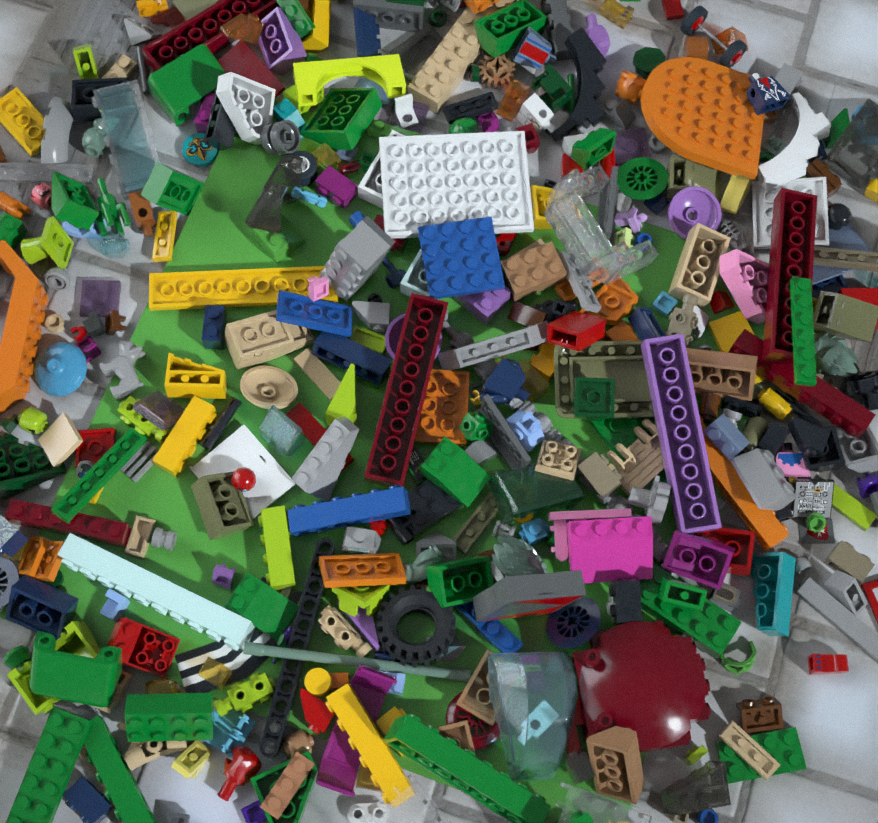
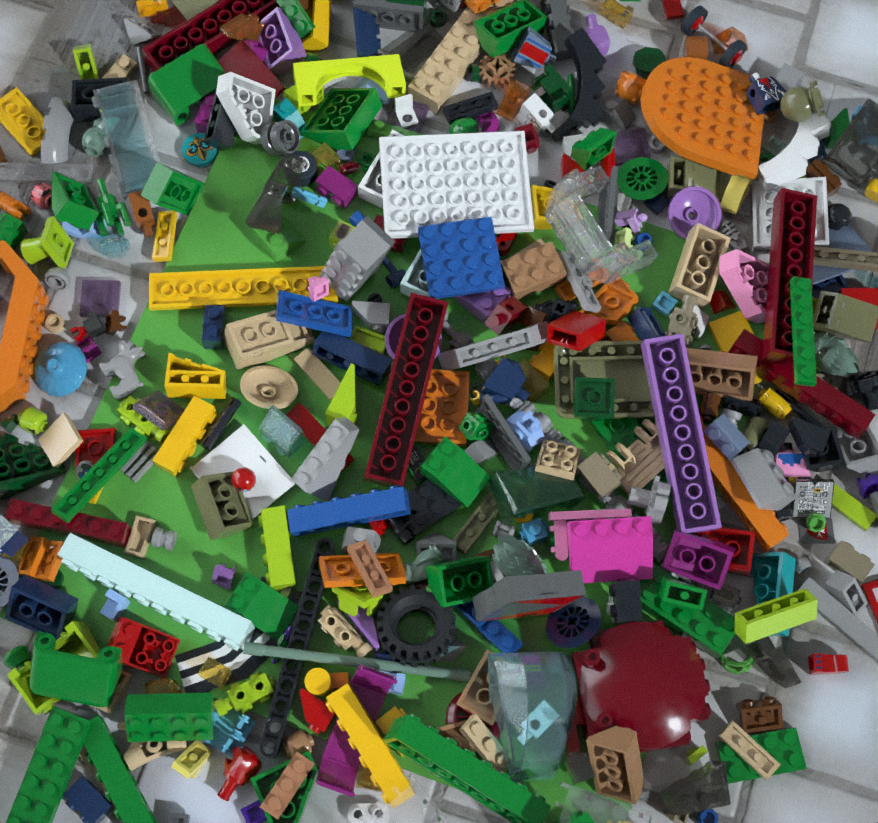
none -> magenta slope [244,39,268,62]
none -> brick [329,219,355,249]
none -> nougat plate [347,540,393,598]
none -> tan plate [459,714,514,772]
none -> dark red torso [485,296,527,336]
none -> lime brick [734,588,818,644]
none -> clear smoke slope [742,636,801,689]
none -> olive tile [780,80,826,123]

